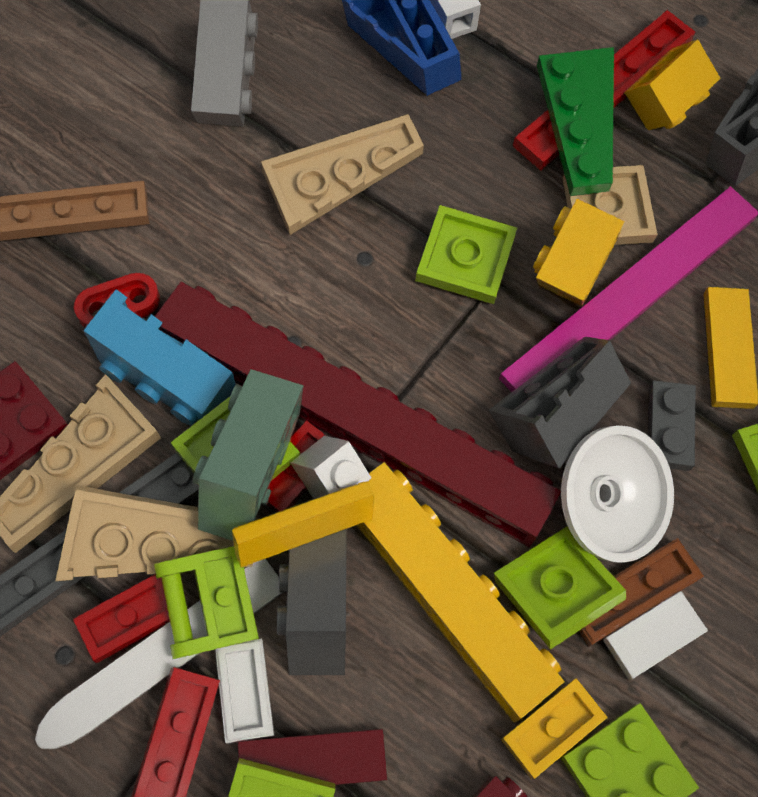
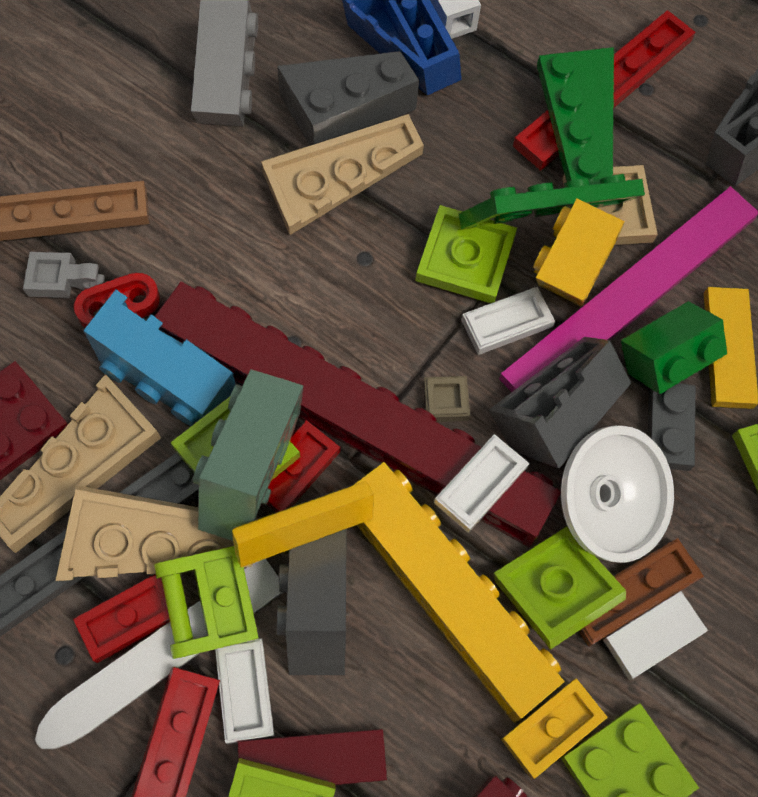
white brick [290,436,371,499] -> none
yellow brick [624,39,721,130] -> none
none -> light grey plate [23,252,105,298]
none -> dark grey wedge [277,51,419,146]
none -> dark tan tile [423,376,470,422]
none -> white tile [434,434,529,533]
none -> green wing [458,174,645,230]
none -> white tile [461,287,555,355]
none -> green brick [621,301,727,394]

